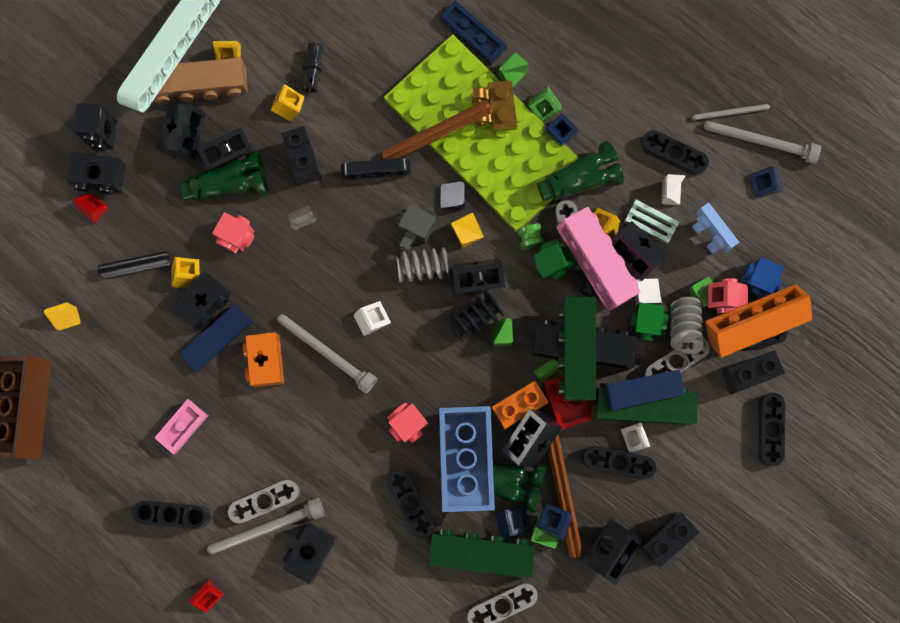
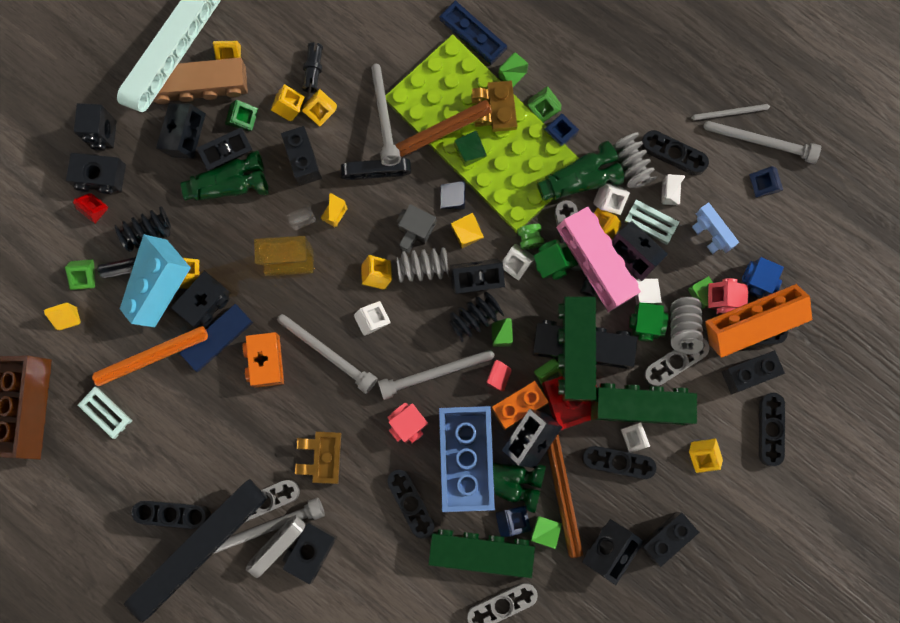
bright pink plate [155,399,209,454] -> none
red slope [188,579,224,613] -> none
coral brick [212,212,254,253] -> none
dark blue slope [536,503,573,541] -> none
dark blue tile [605,369,685,411] -> none
none -> bright green slope [65,259,95,290]
none -> light aqua tile [78,387,133,439]
none -> orange axle [92,326,208,386]
none -> black piece [115,206,171,252]
none -> medium azure wedge [120,234,191,327]
none -> black beam [124,479,268,623]
none -> green slope [225,100,258,131]
none -> light grey beam [246,515,306,578]
none -> clear yellow panel [254,236,314,276]
none -> pearl gold plate [295,432,341,484]
none -> yellow slope [302,89,337,127]
none -> yellow slope [321,193,348,227]
none -> yellow slope [361,255,392,289]
none -> light grey piece [371,63,401,166]
none -> light grey piece [378,350,494,400]
none -> dark green slope [454,131,487,167]
none -> coral slope [486,360,512,391]
none -> white slope [502,244,534,281]
none -> white slope [593,182,630,215]
none -> light grey piece [613,132,658,188]
none -> yellow slope [689,438,723,473]

